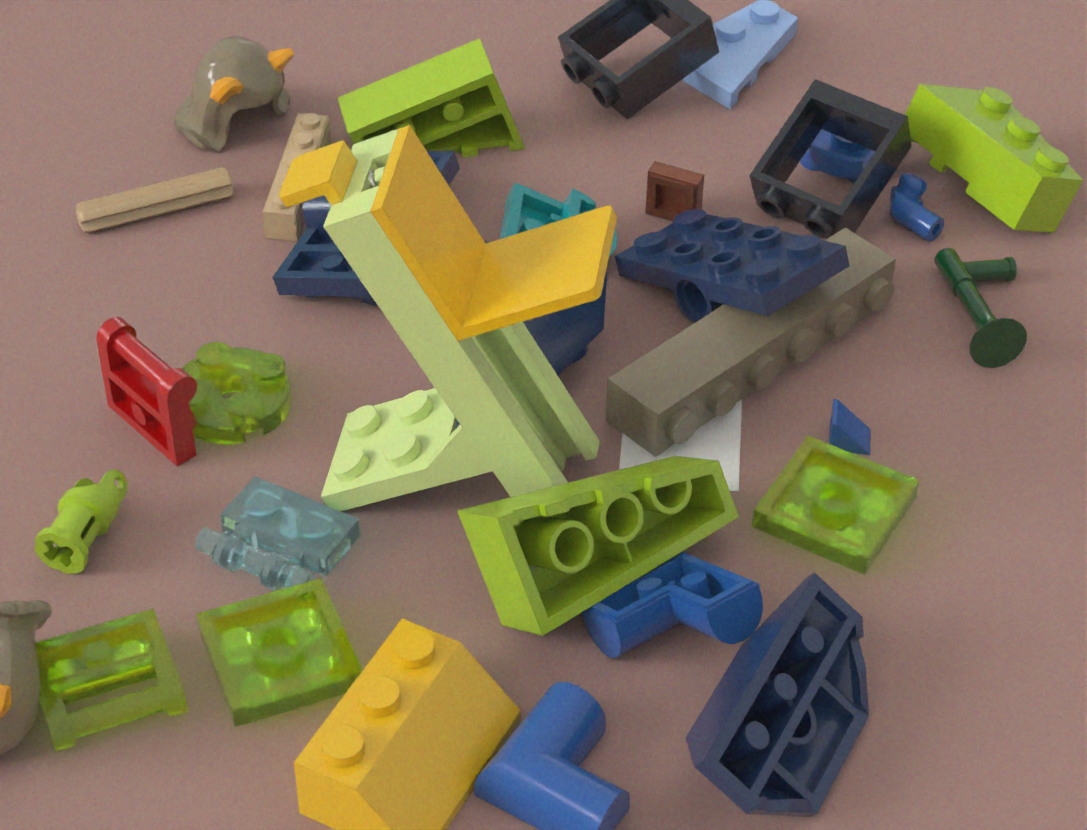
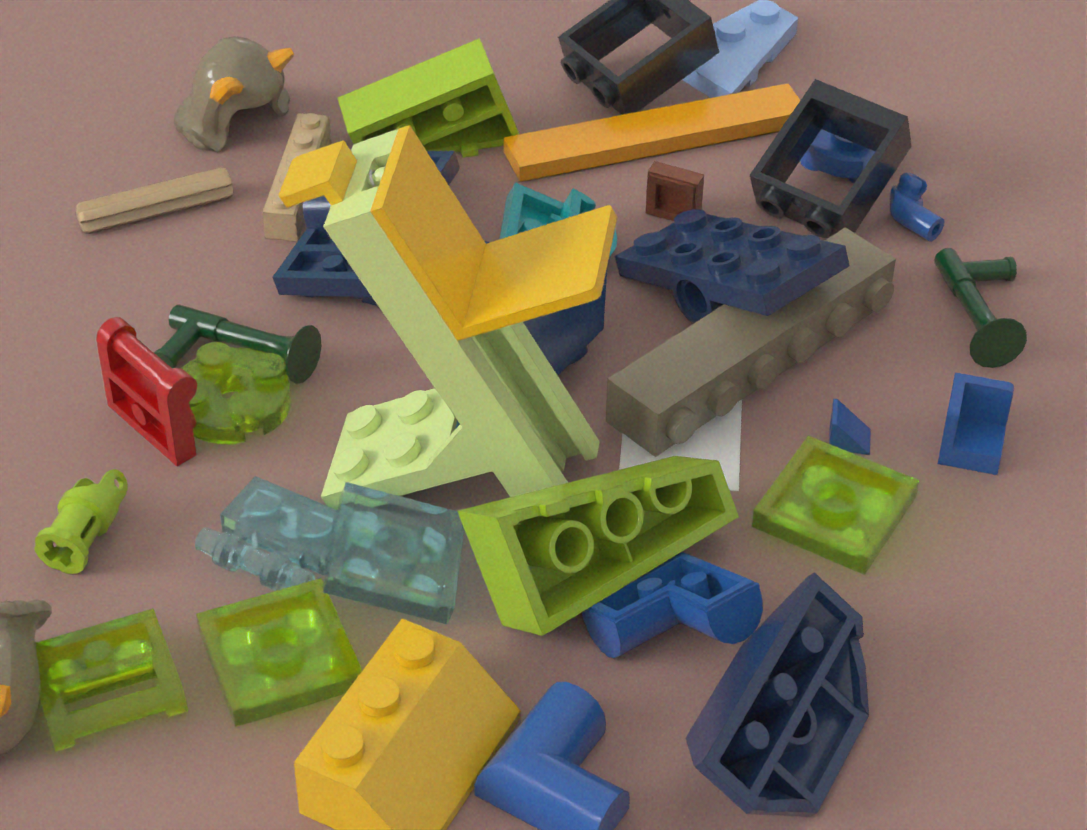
lime wedge [904,83,1084,233] -> none
none -> dark green piece [154,304,322,384]
none -> clear light blue plate [322,482,464,624]
none -> light orange tile [504,83,800,182]
none -> blue panel [937,372,1014,475]

